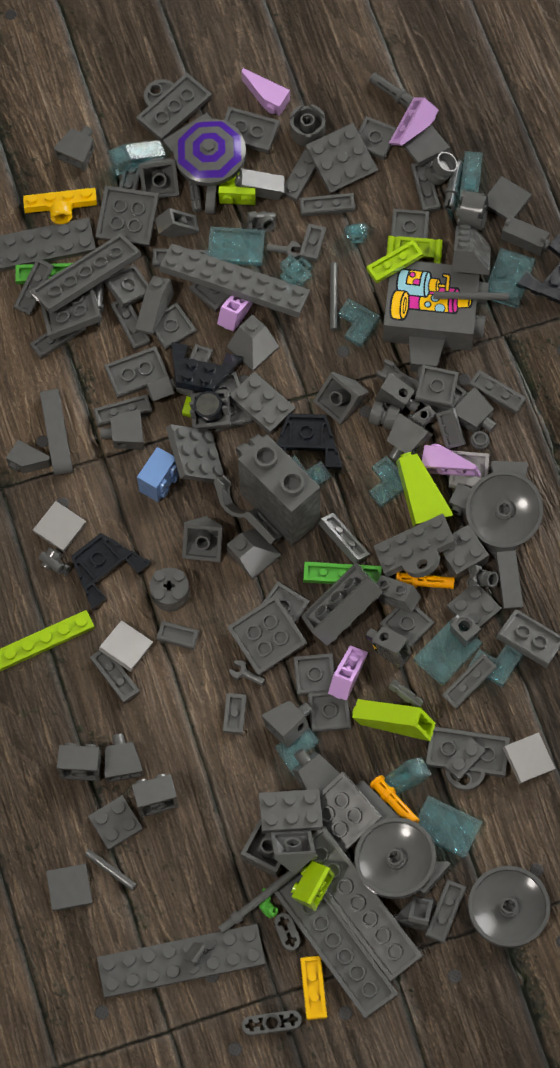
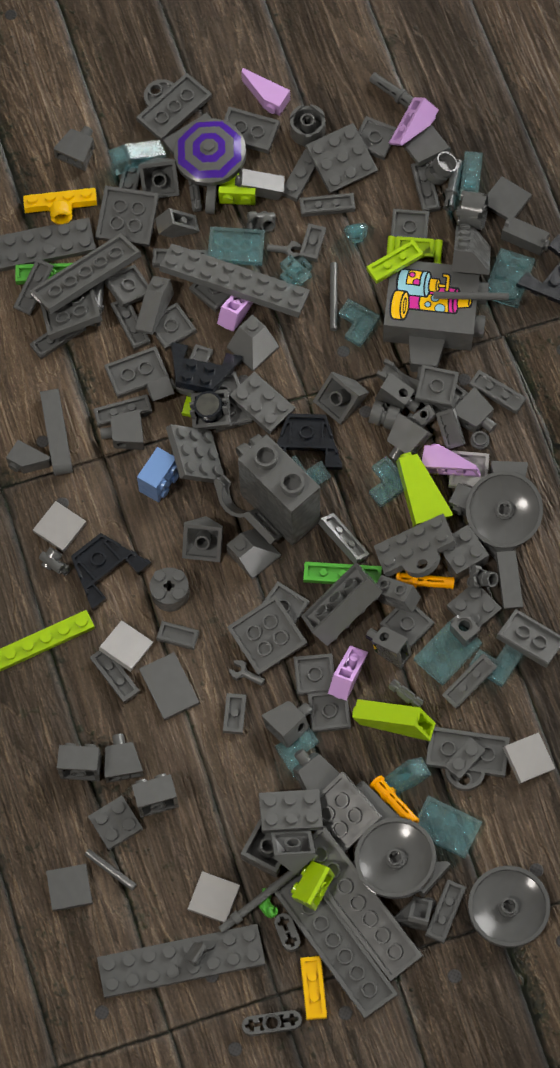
none -> dark grey tile [139,652,200,721]
none -> light grey tile [188,871,240,923]

